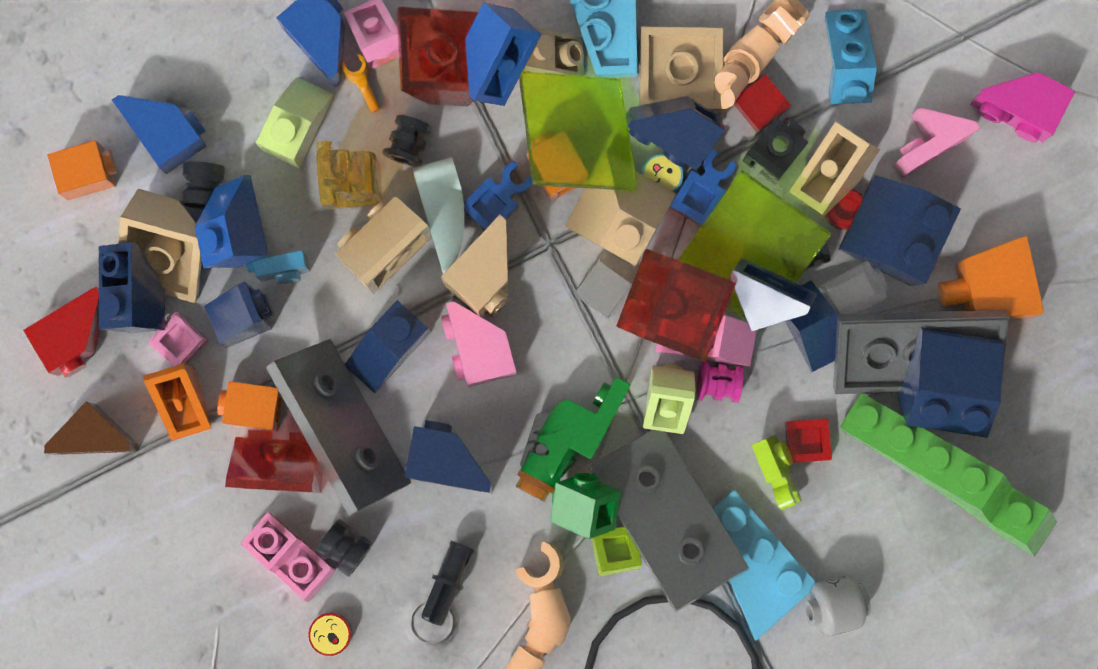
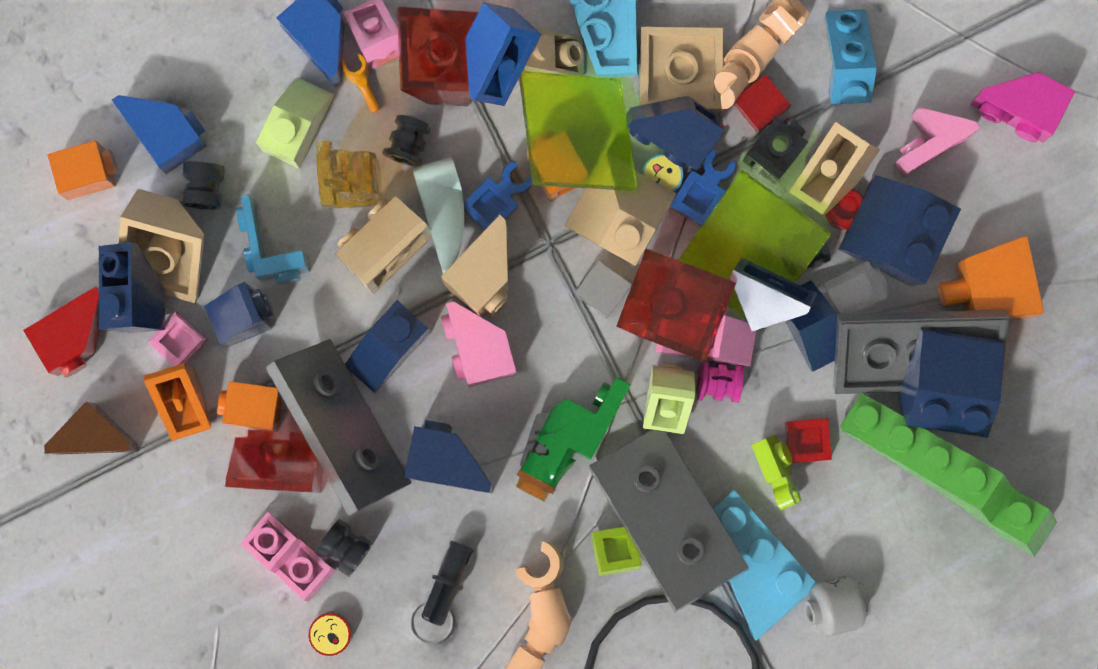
blue slope [195,175,269,268] -> none
green brick [550,472,621,539] -> none

